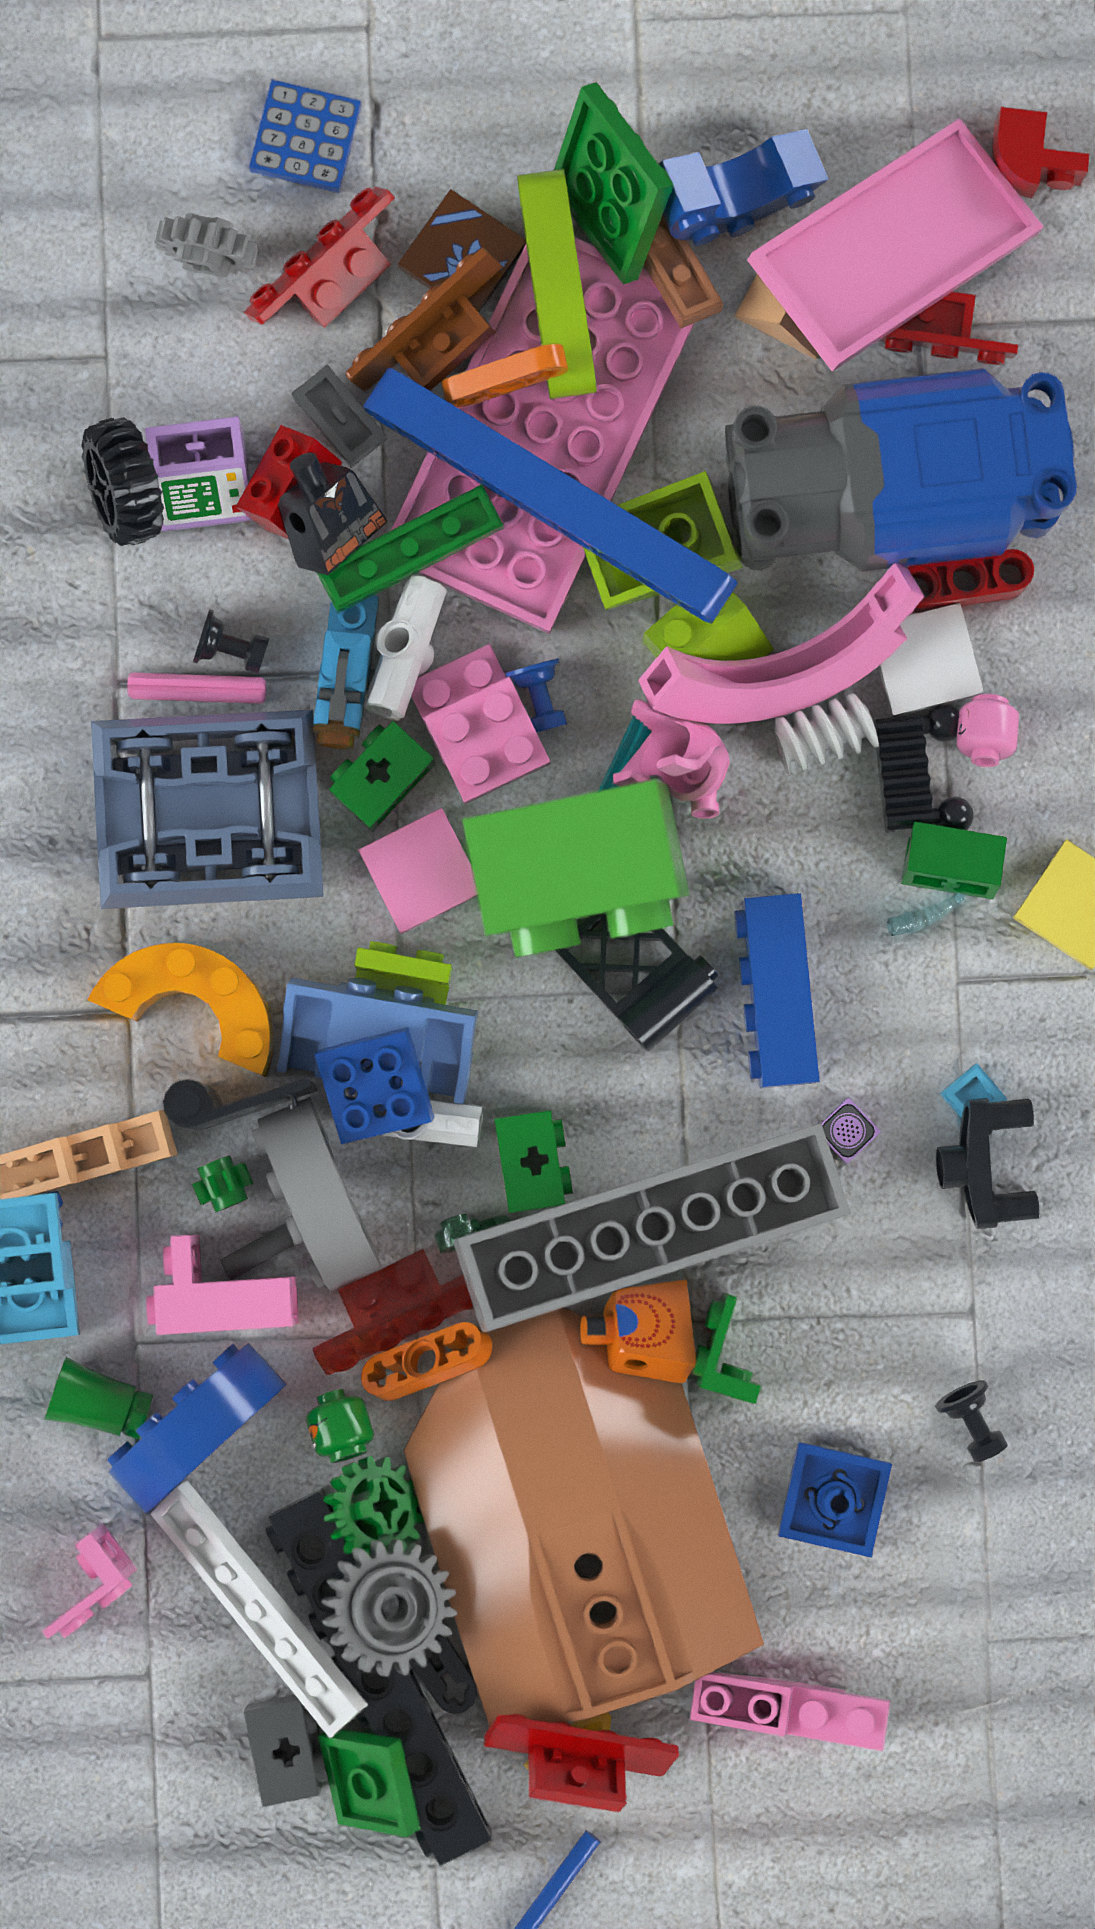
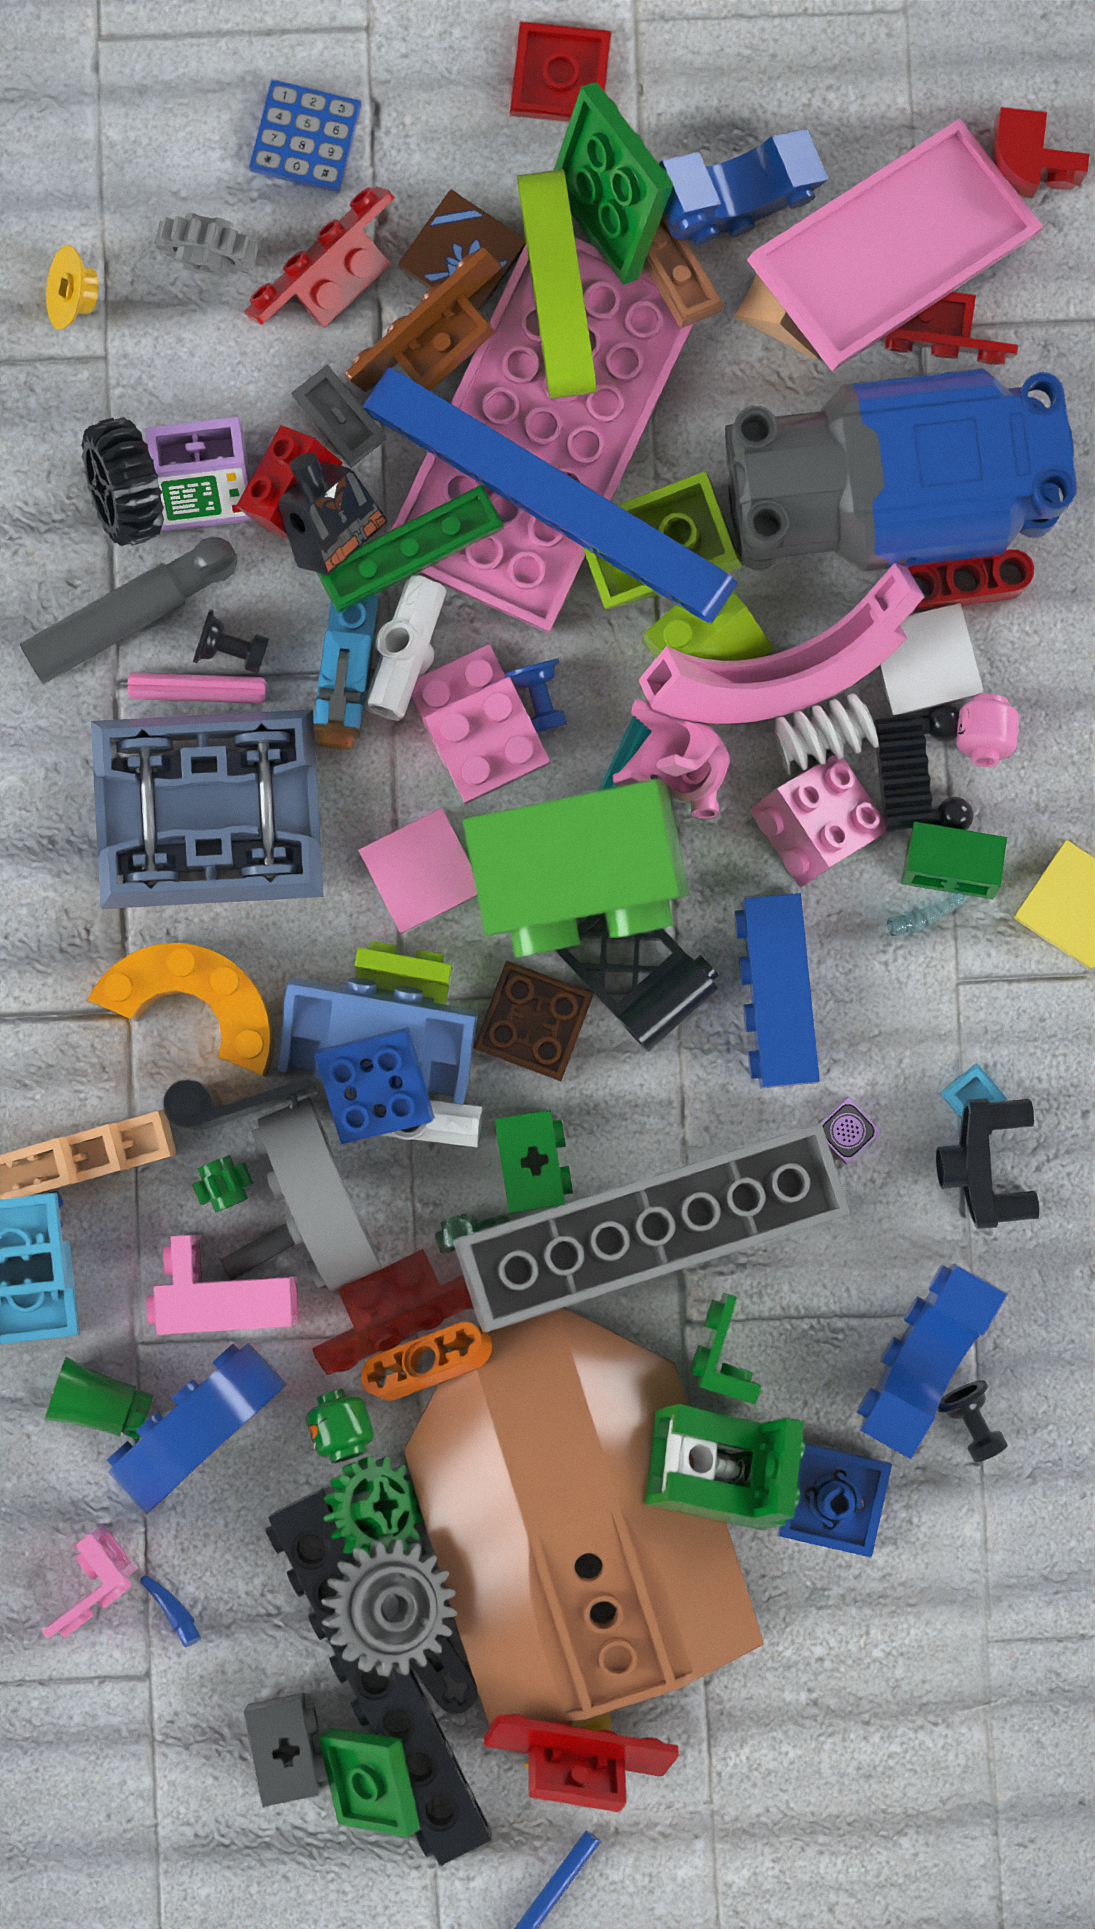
white plate [151,1481,368,1738] -> none
green brick [329,720,436,833] -> none
orange beam [441,344,568,408] -> none
orange torso [580,1280,696,1383] -> none
bright pink slope [690,1672,891,1751] -> none
none -> dark grey piece [20,536,237,685]
none -> yellow piece [46,245,99,330]
none -> blue helmet [140,1576,201,1647]
none -> reddish brown tile [473,960,594,1082]
none -> red tile [510,21,611,122]
none -> green brick [645,1404,805,1530]
none -> bright pink bracket [749,755,887,888]
none -> blue brick [857,1264,1008,1459]

